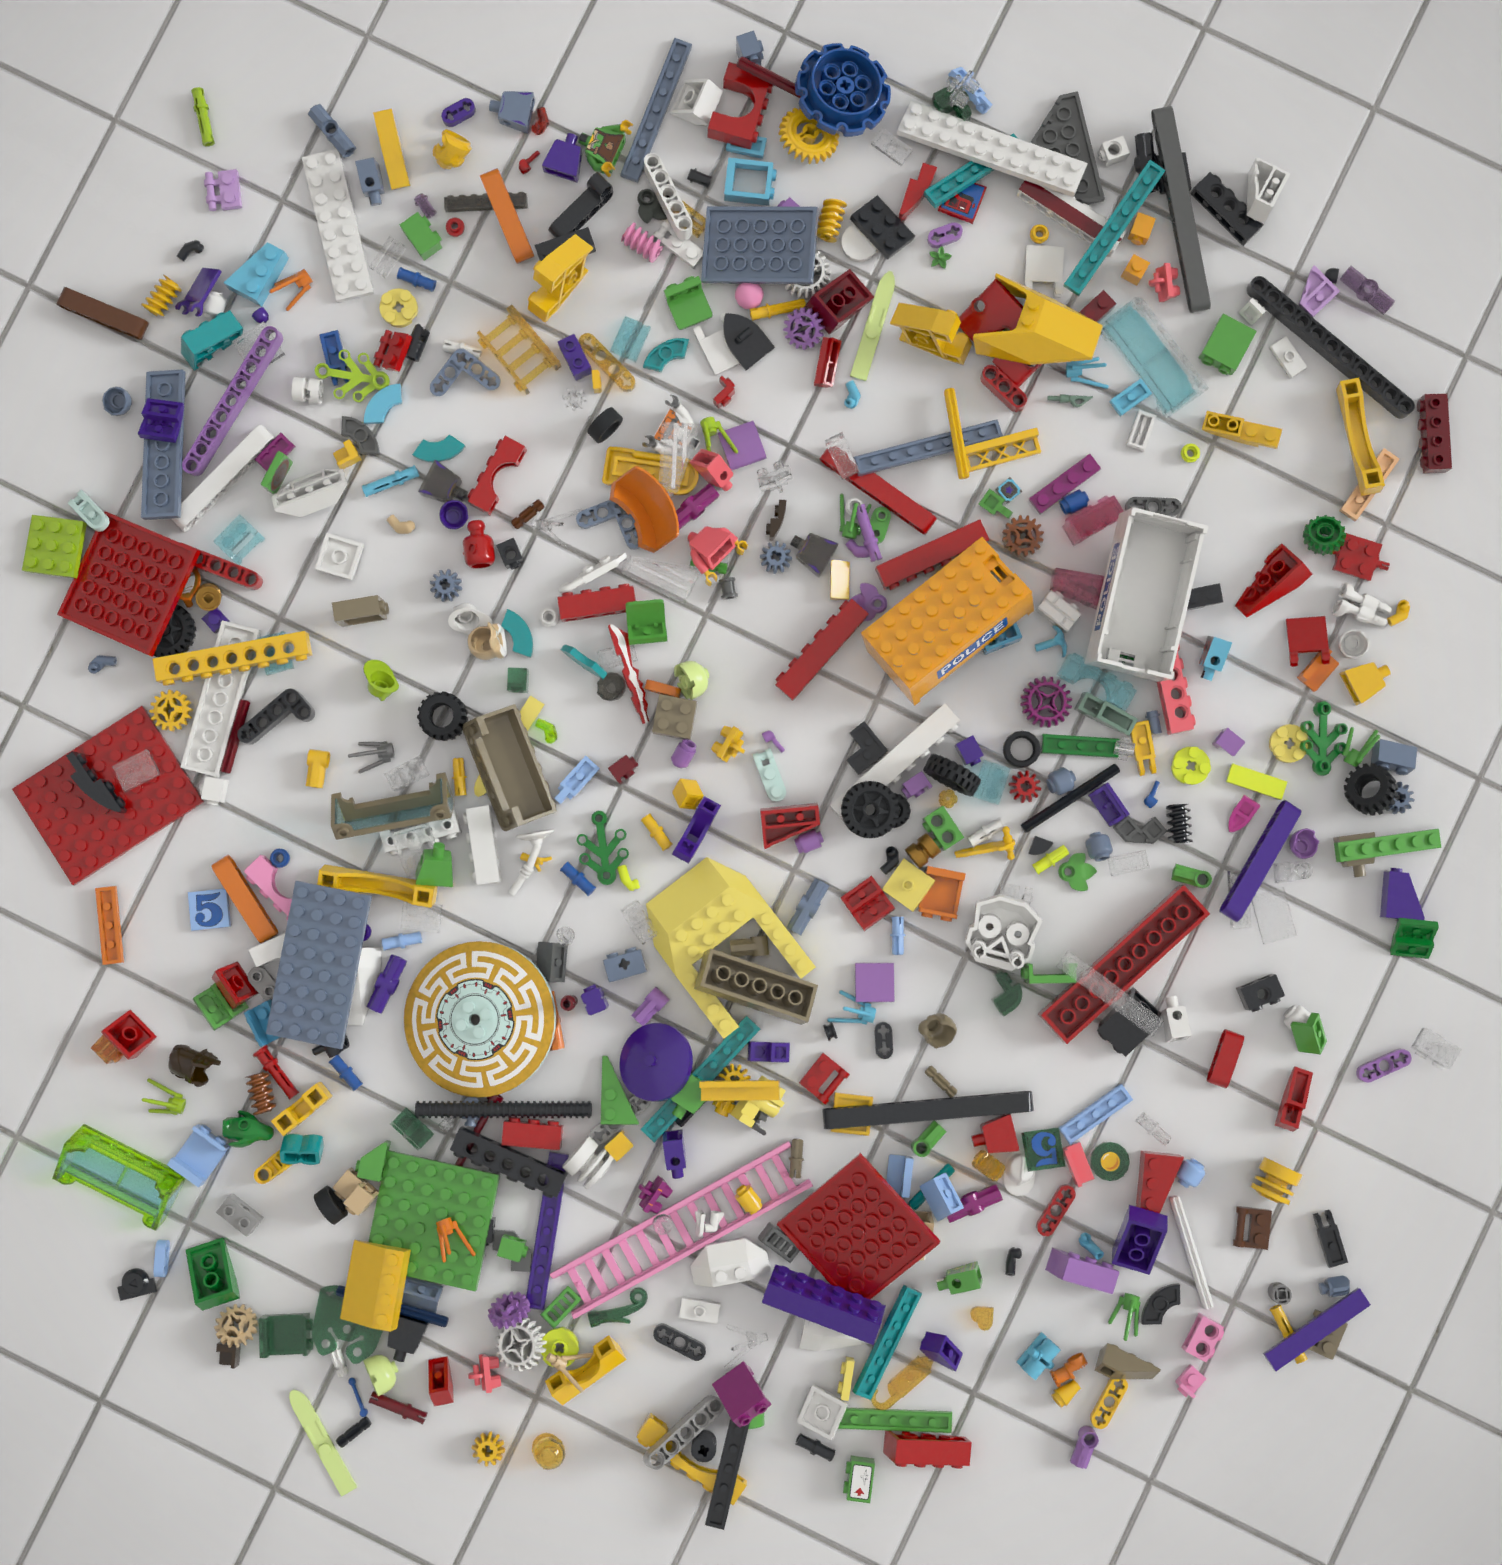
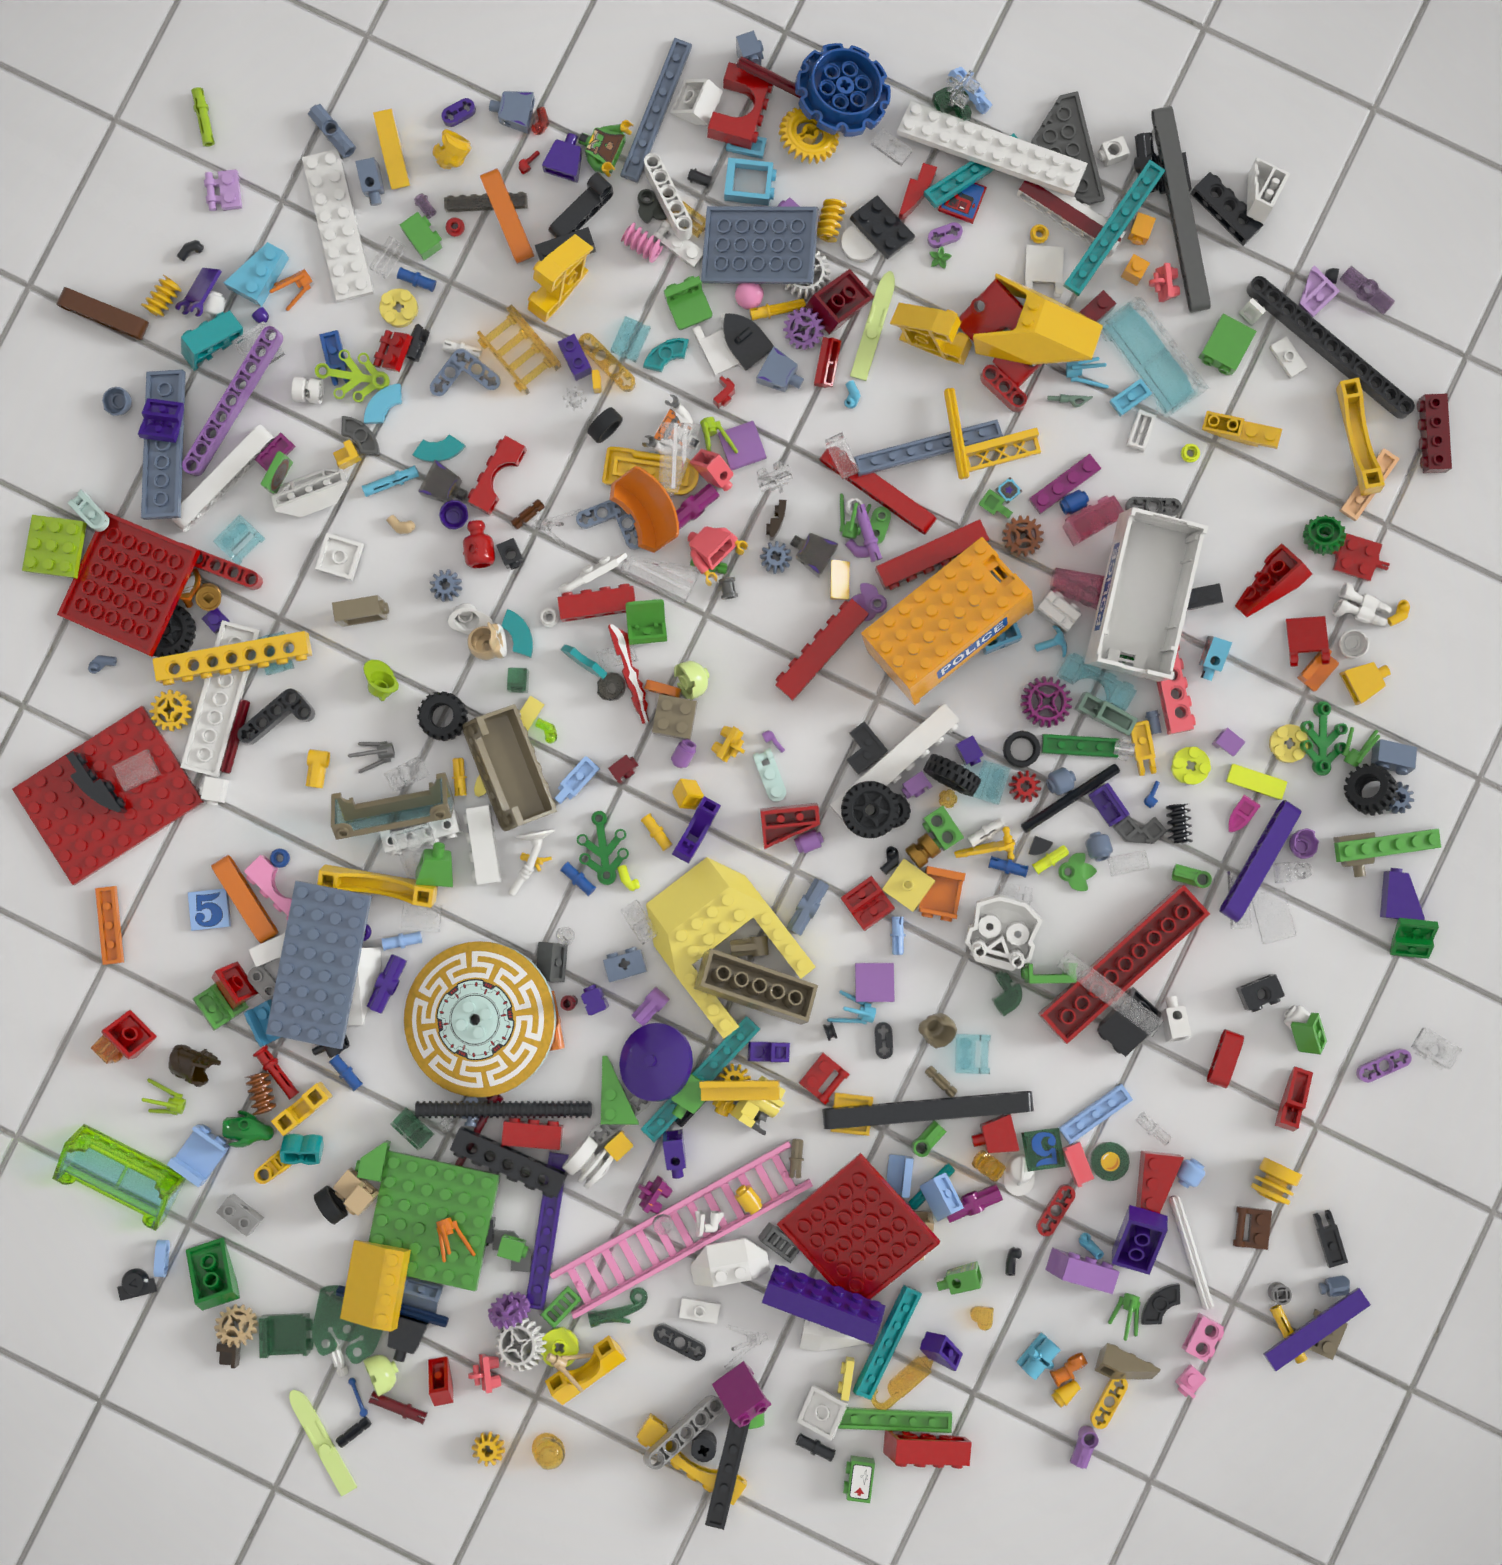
none -> sand blue torso [756,346,804,392]
none -> clear light blue plate [955,1034,991,1074]
none -> blue pin [988,856,1029,878]

